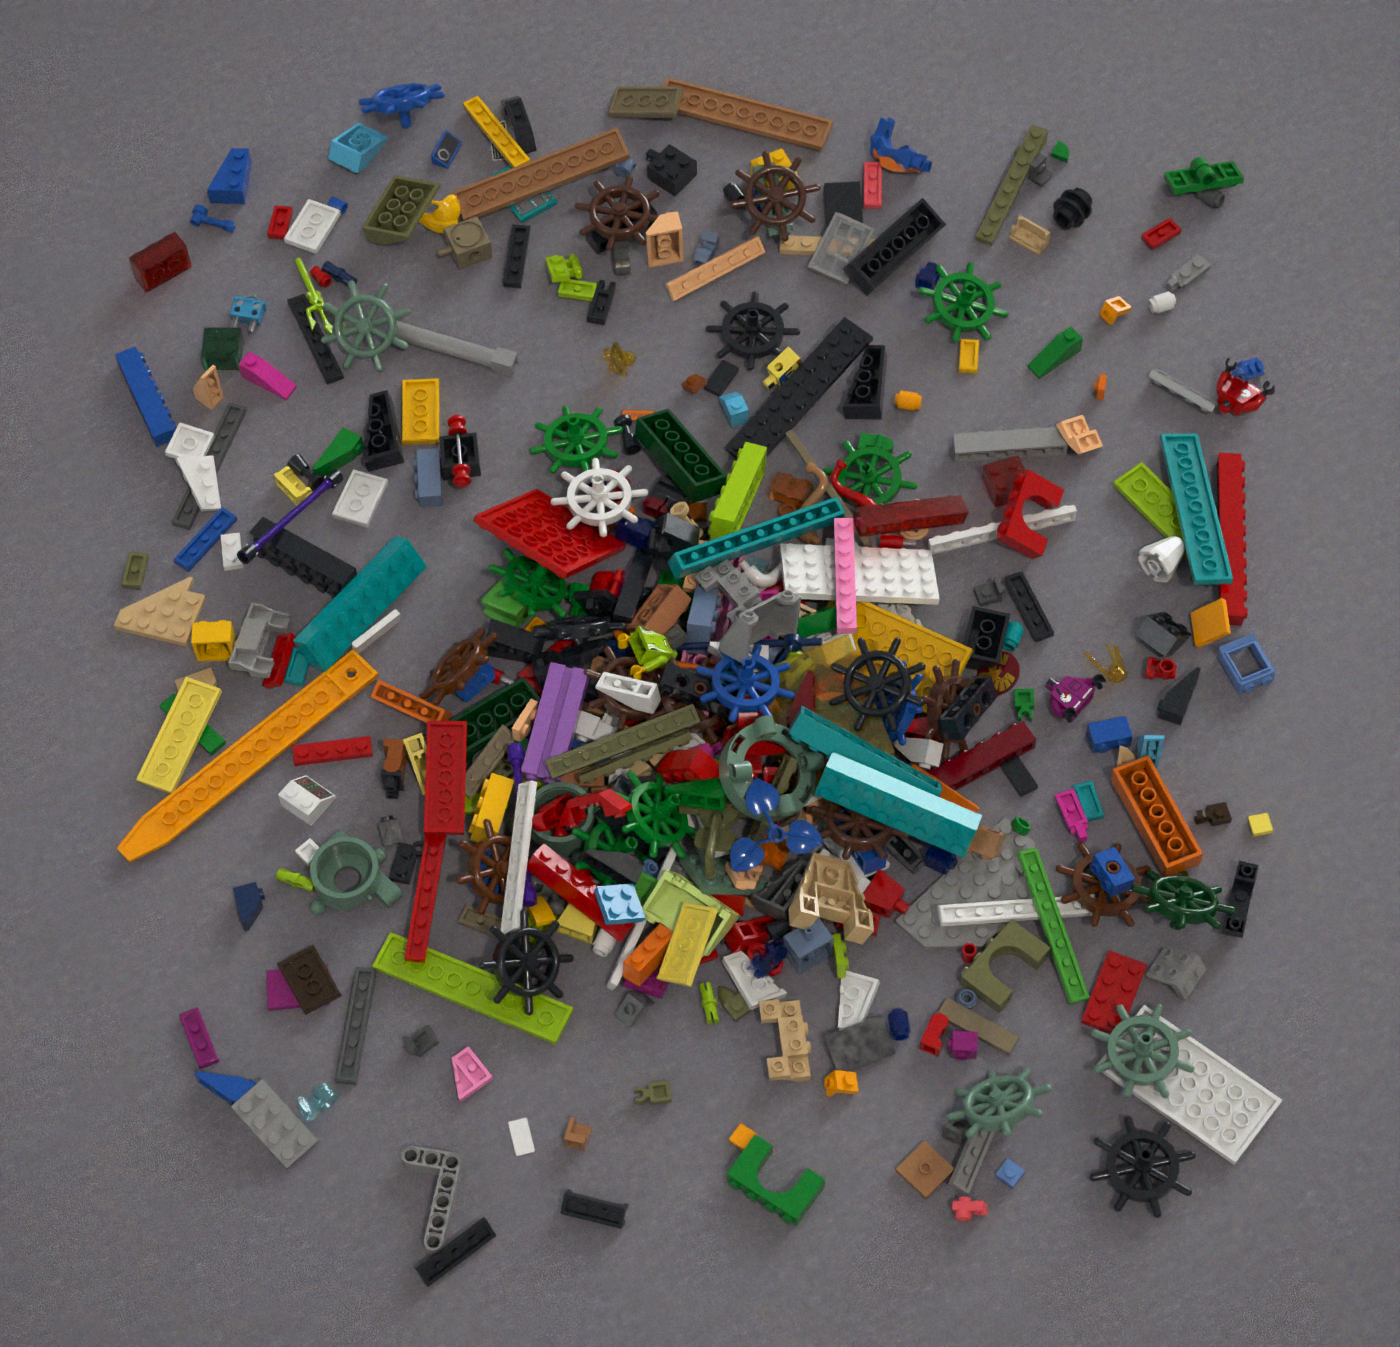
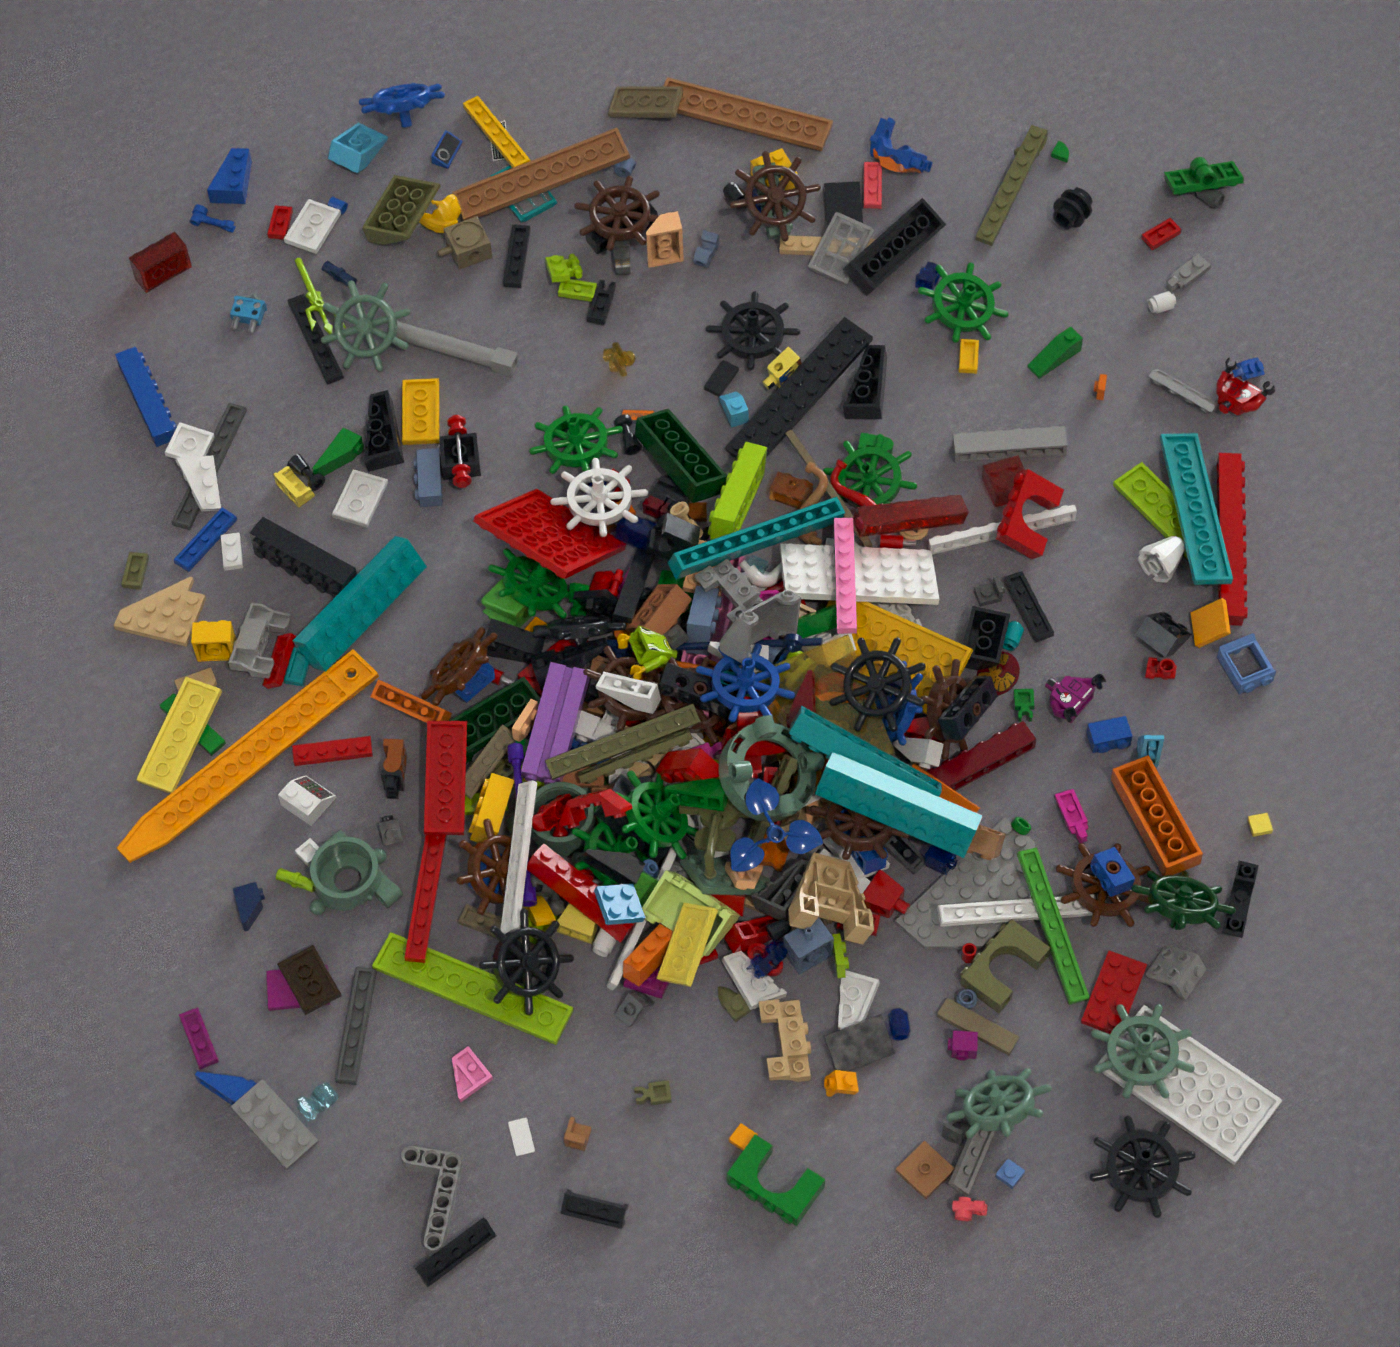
light nougat slope [193,365,224,410] -> none
clear green brick [201,327,244,370] -> none
dark purple hose [237,469,343,564] -> none
dark pink slope [238,352,297,400] -> none
red pin [310,266,332,287] -> none
white tile [352,609,400,654] -> none
black hinge [389,841,424,885] -> none
dark grey bracket [402,1025,439,1057] -> none
light yellow slope [403,733,426,795] -> none
black slope [501,96,537,154] -> none
black hinge [646,144,697,196] -> none
light nougat tile [665,236,766,301] -> none
dark orange plate [681,374,708,394] -> none
lime pin [699,982,720,1025] -> none
dark orange tile [778,503,797,517] -> none
light orange brick [894,390,922,411] -> none
red leg [920,1013,949,1057] -> none
black tile [1000,755,1038,797] -> none
tan hinge [1009,215,1050,256] -> none
dark grey bracket [1028,154,1053,186] -> none
light nougat slope [1056,415,1103,454] -> none
teal tile [1073,781,1104,822] -> none
clear yellow plant [1085,643,1128,683] -> none
light orange bracket [1099,296,1132,325] -> none
tan tile [1117,745,1136,766] -> none
black slope [1157,667,1201,726] -> none
dark brown plate [1194,802,1232,826] -> none

